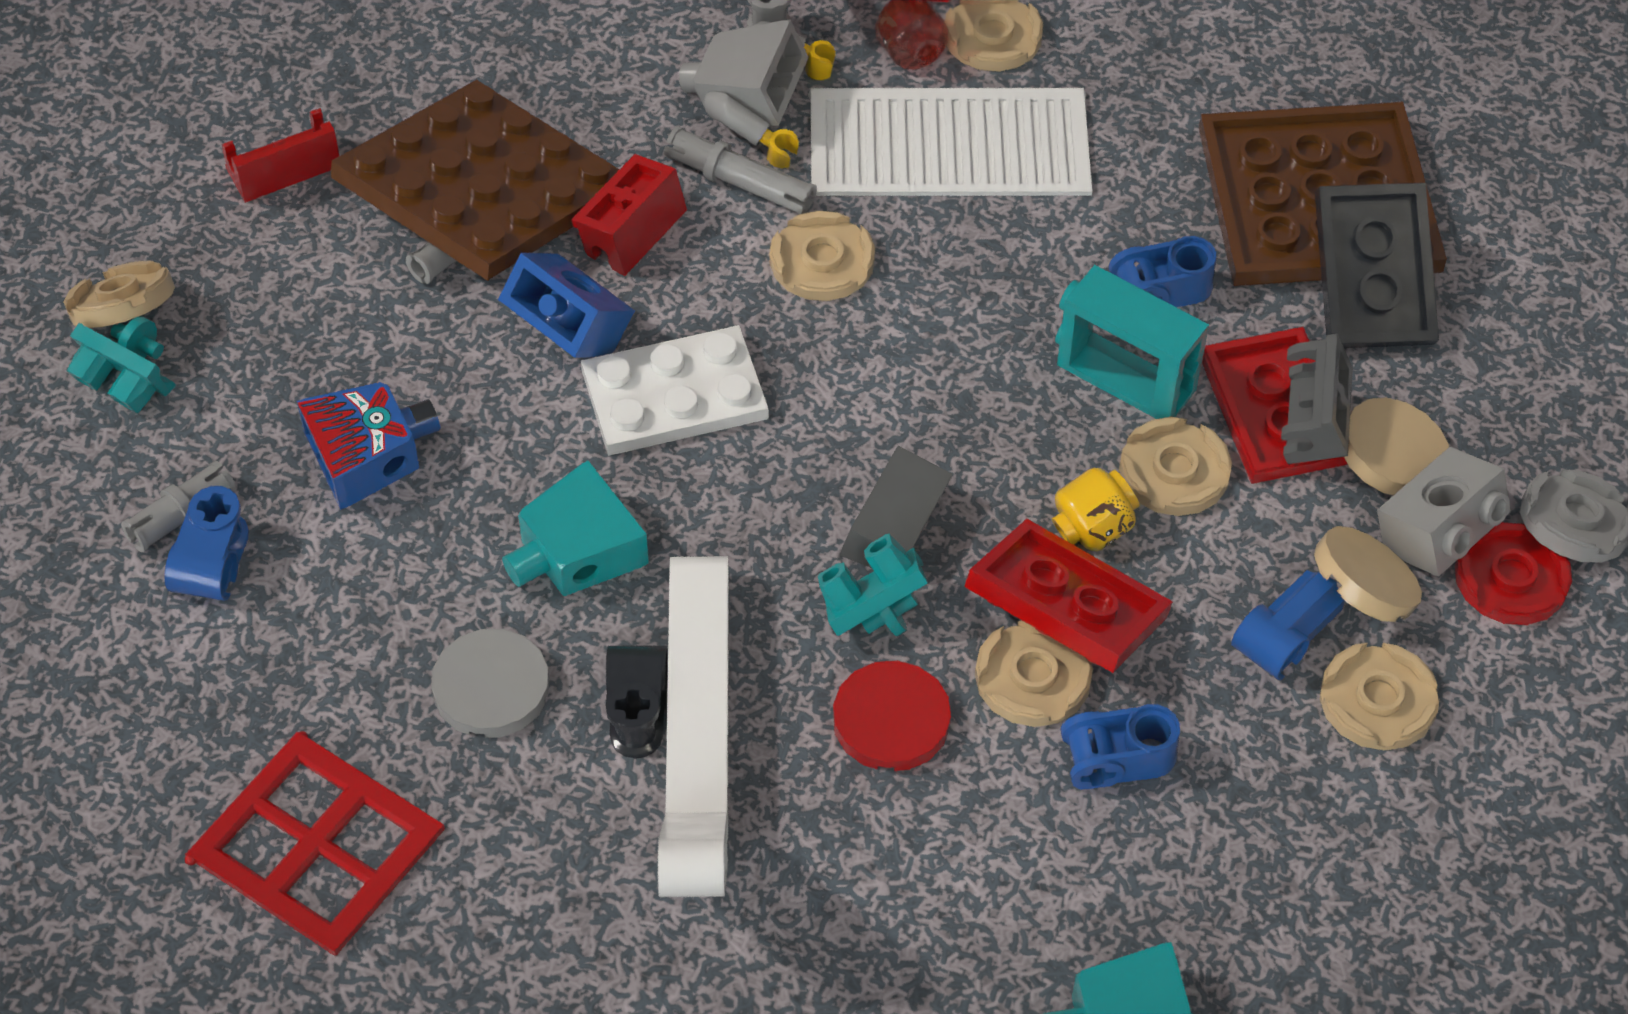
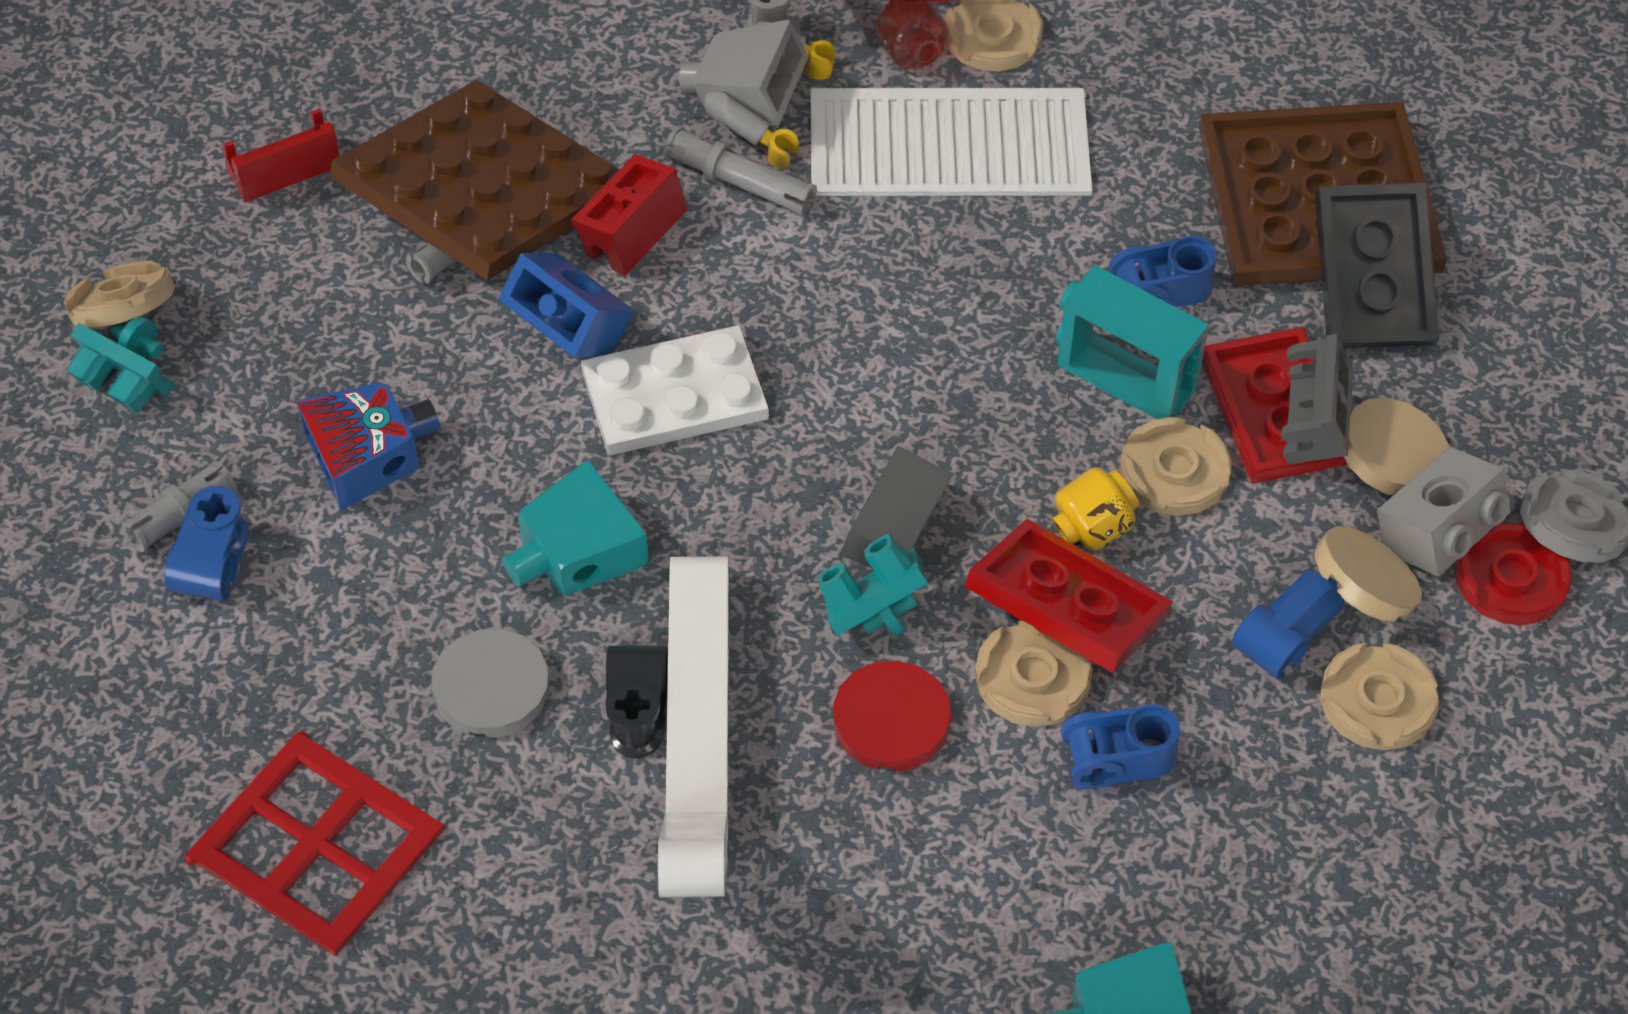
tan tile [769,211,875,301] -> none

